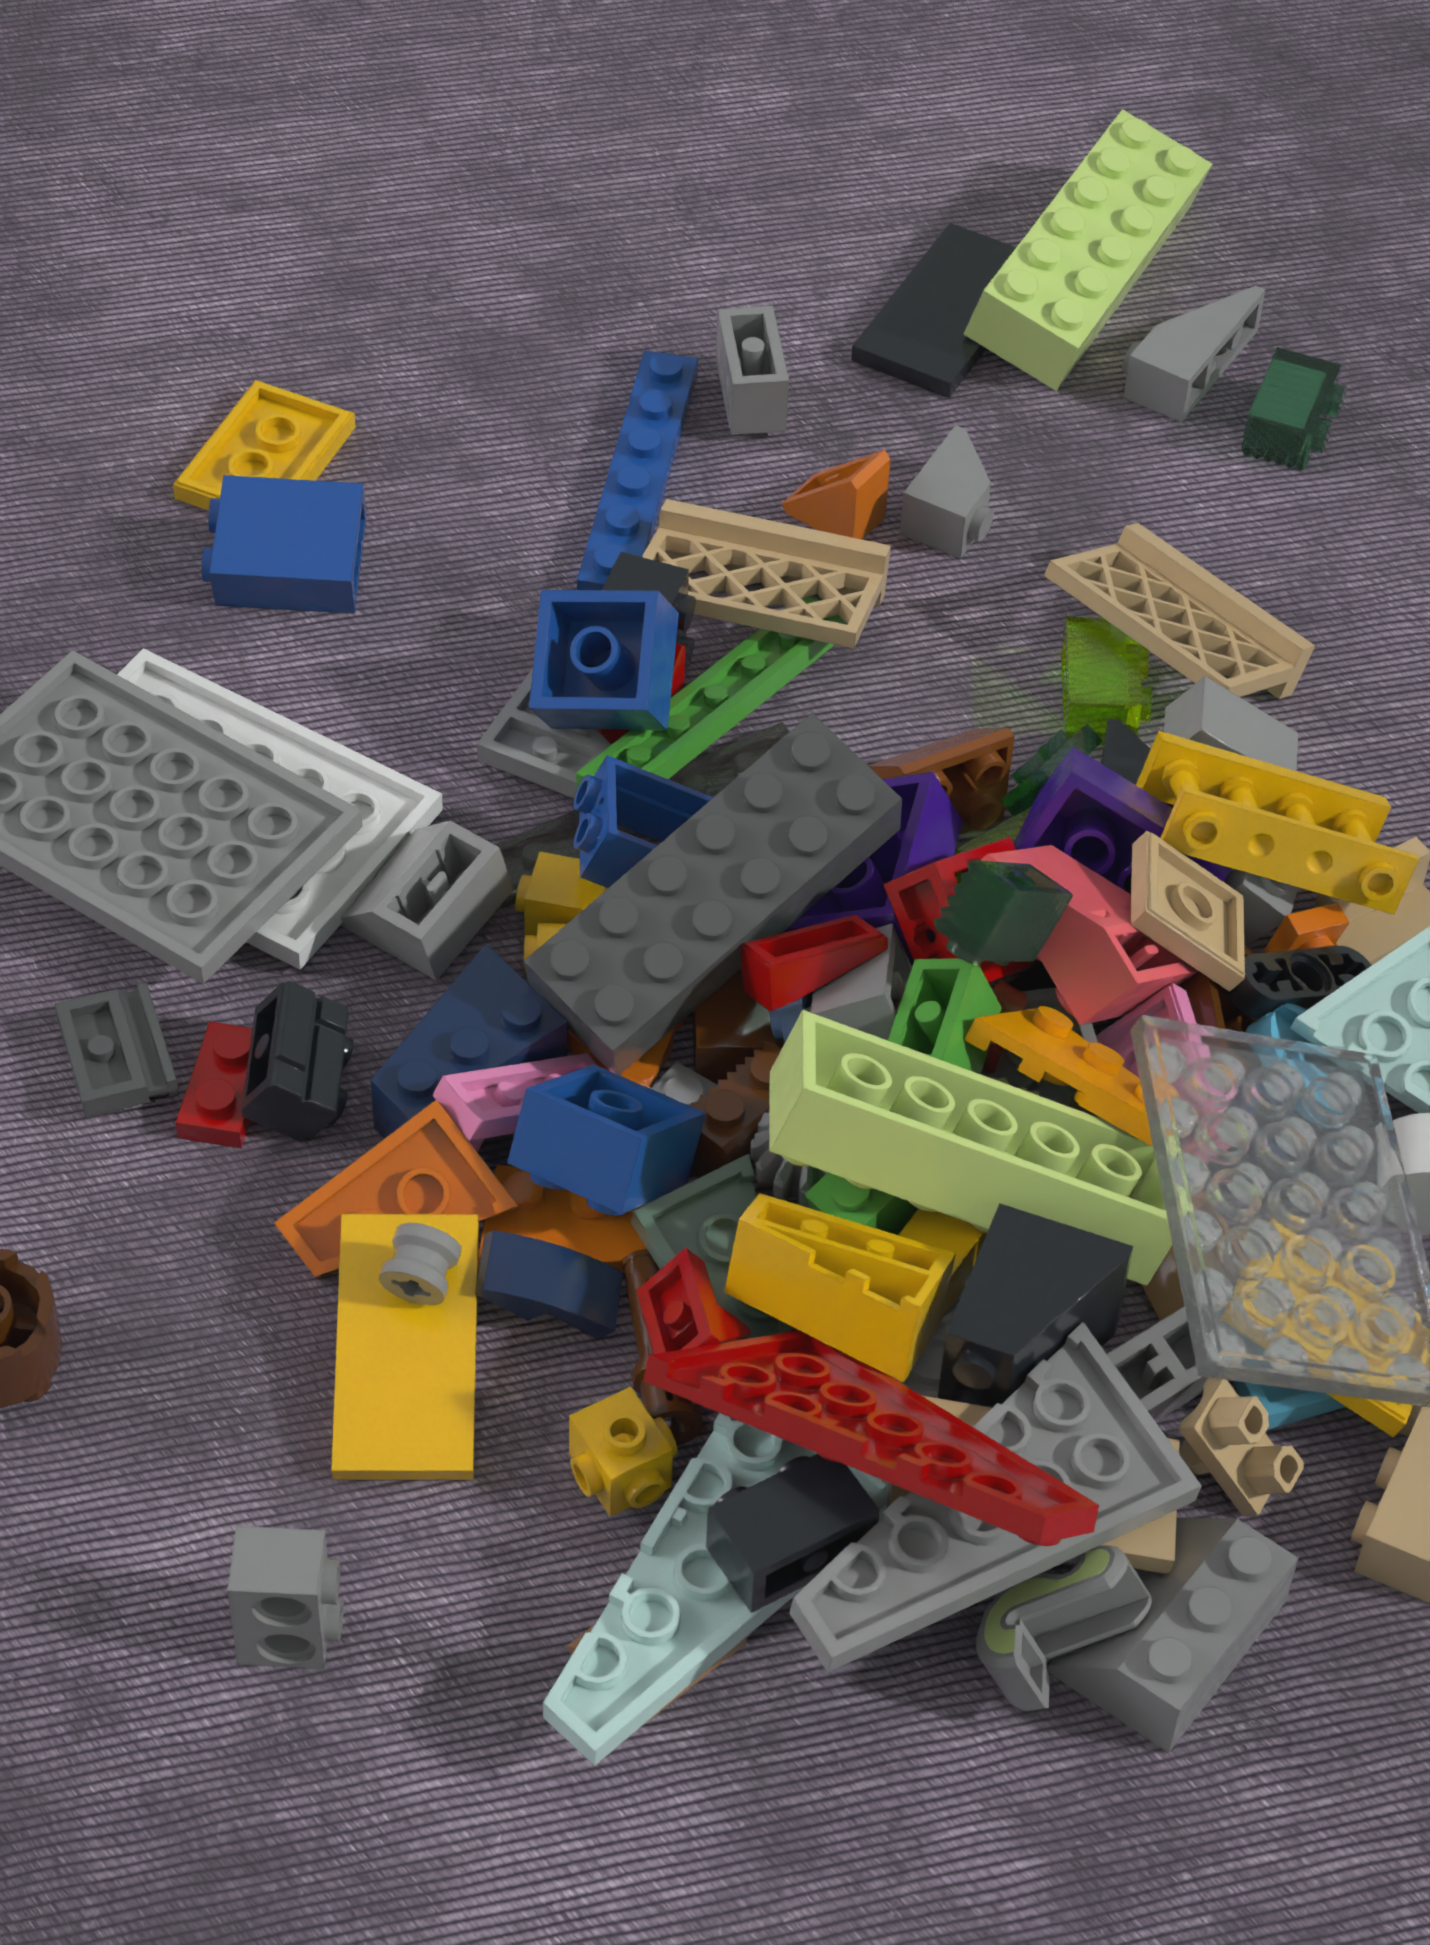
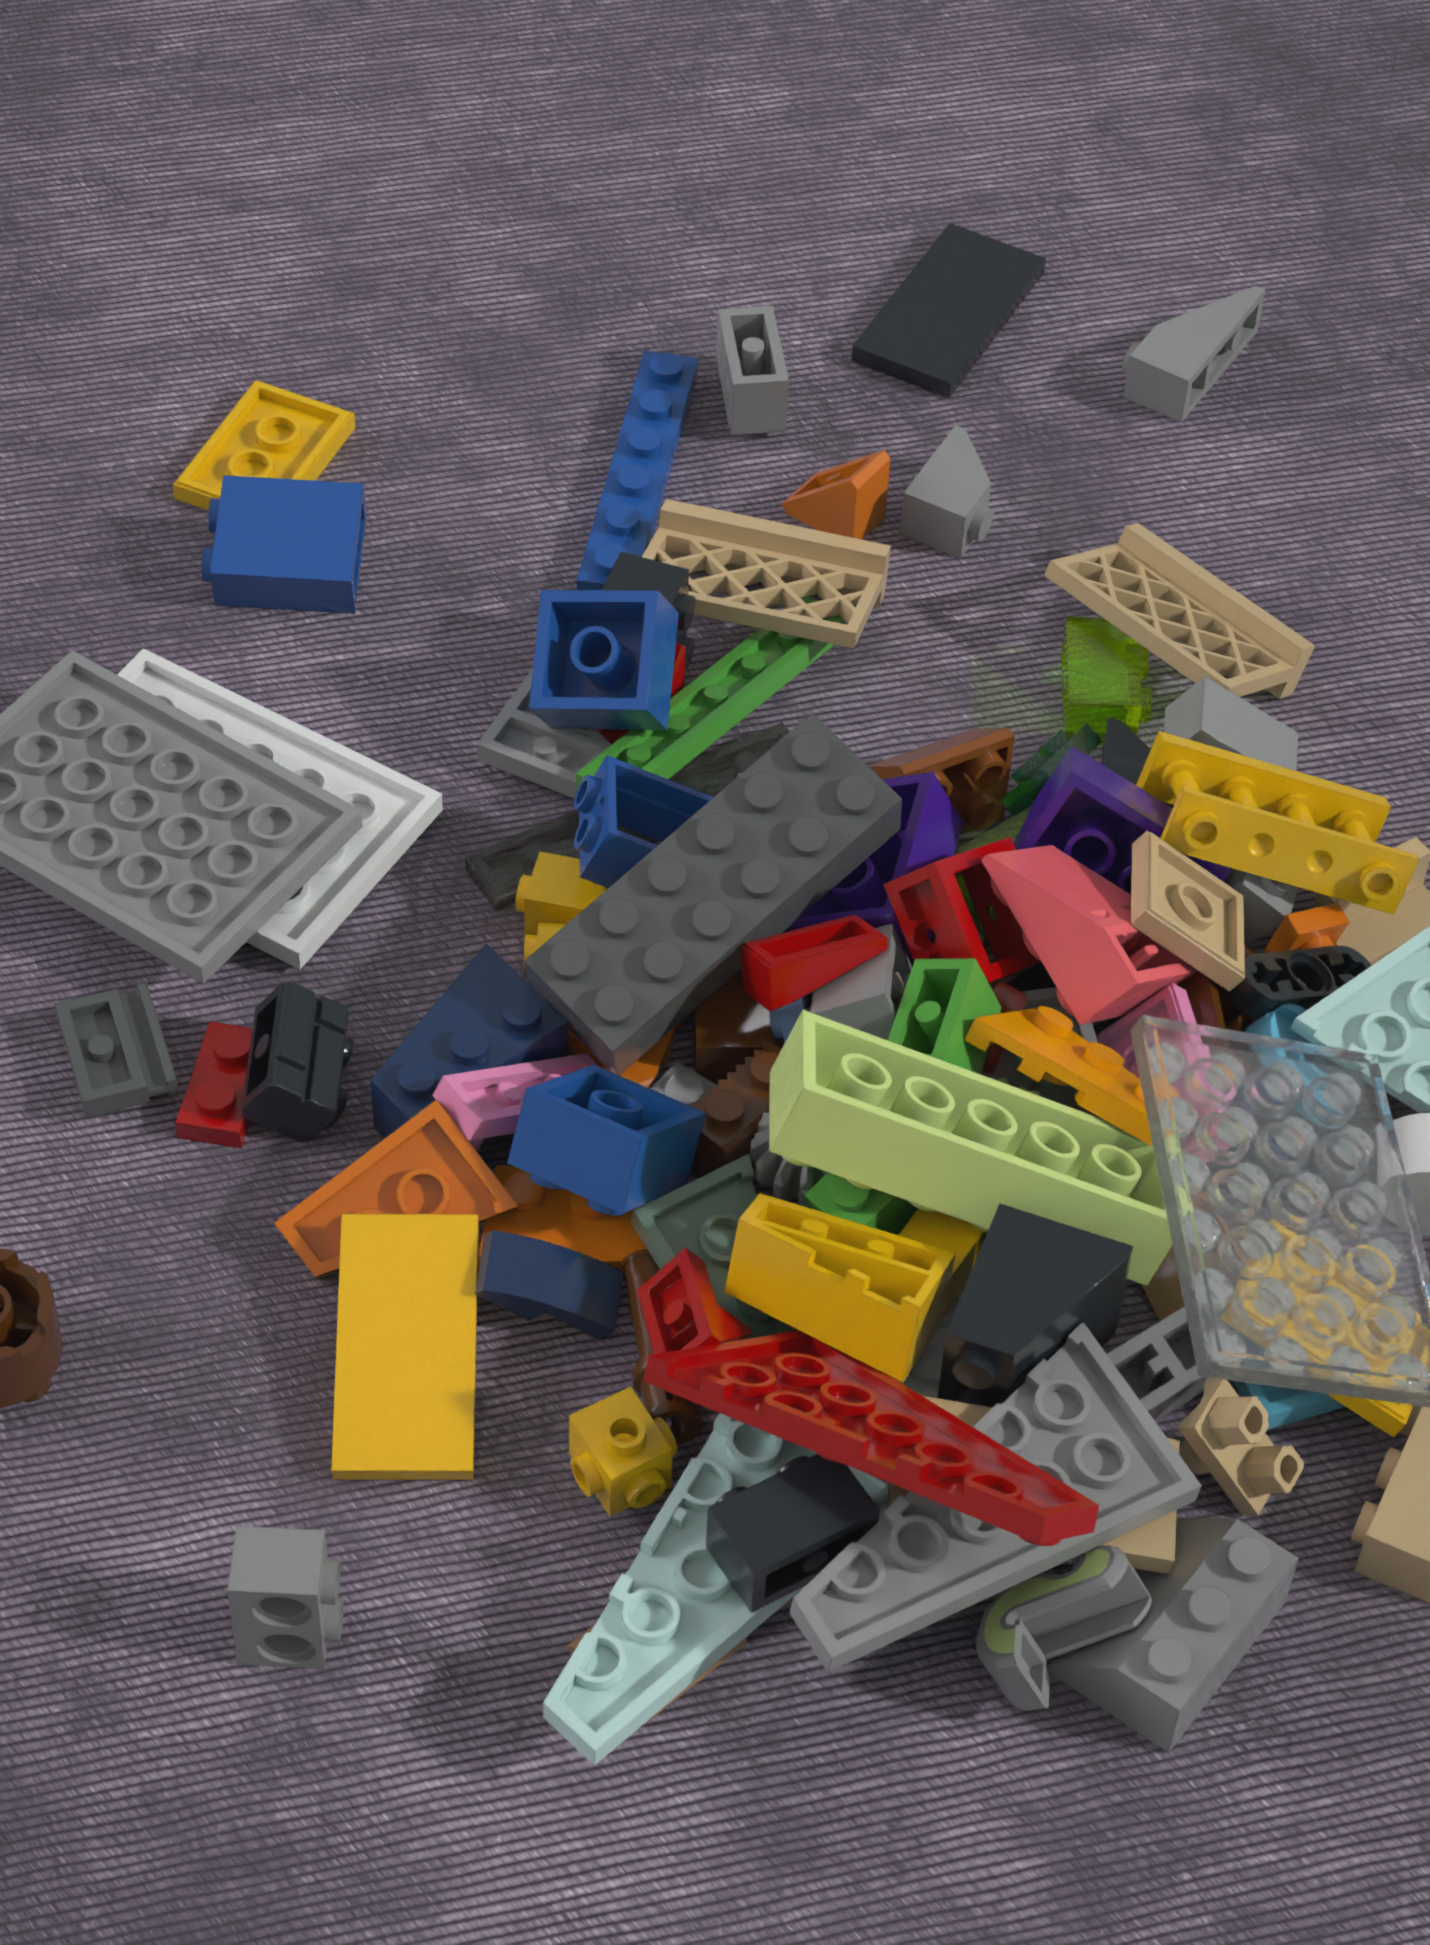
light grey slope [340,820,514,981] -> none
light grey wheel [379,1223,462,1305] -> none
clear green brick [933,860,1073,966] -> none
yellowish green brick [964,109,1212,391] -> none
clear green brick [1241,347,1347,471] -> none

